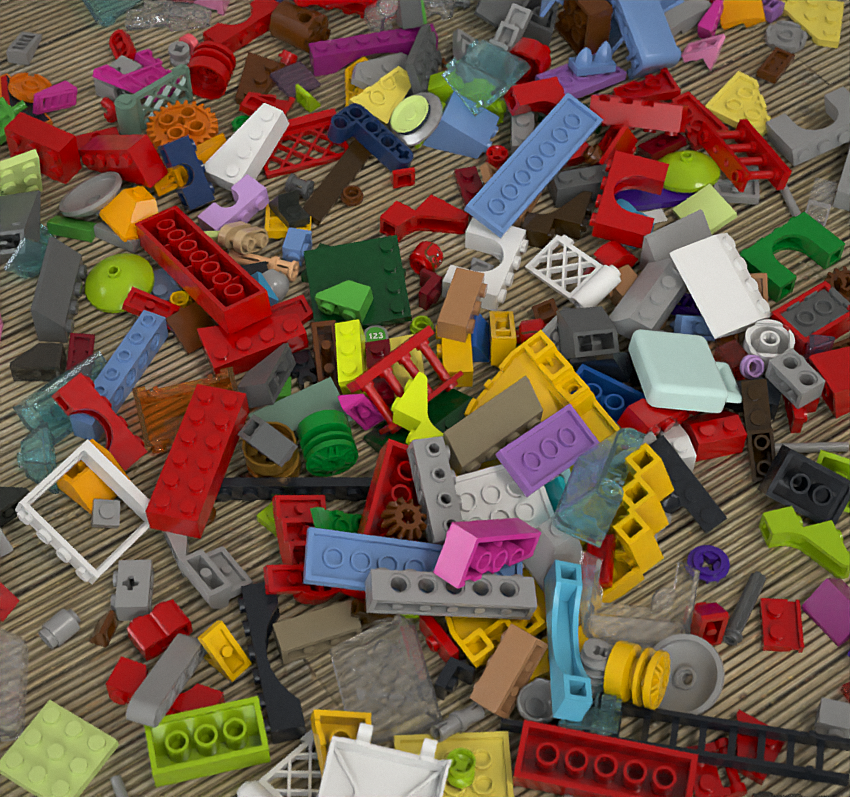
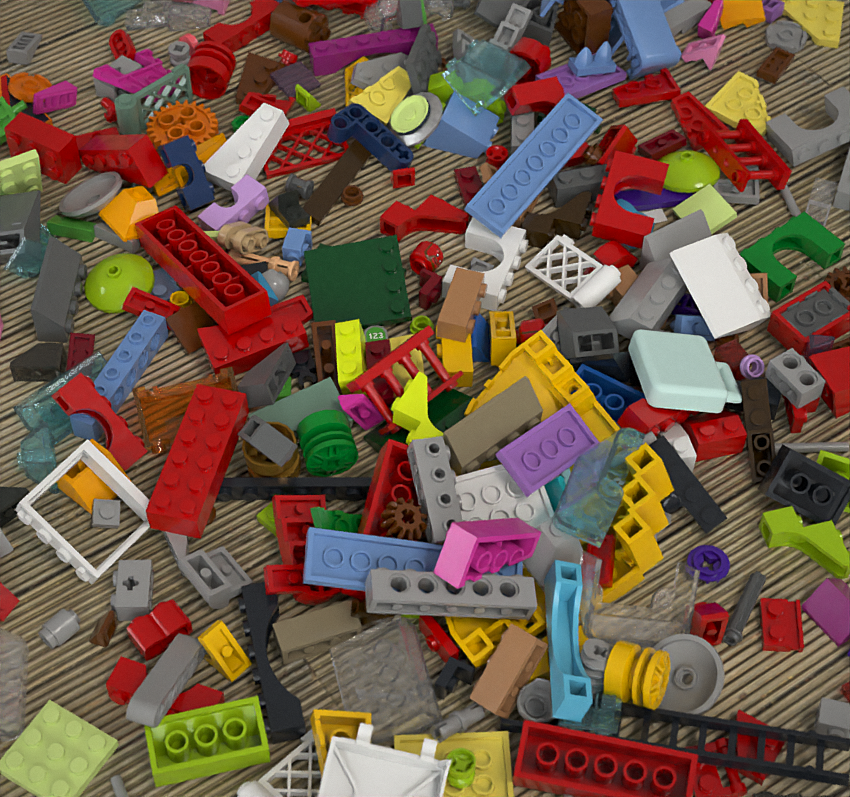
bright green slope [315,280,374,323] -> none
red wedge [590,94,689,136] -> none
white brick [741,319,795,376] -> none

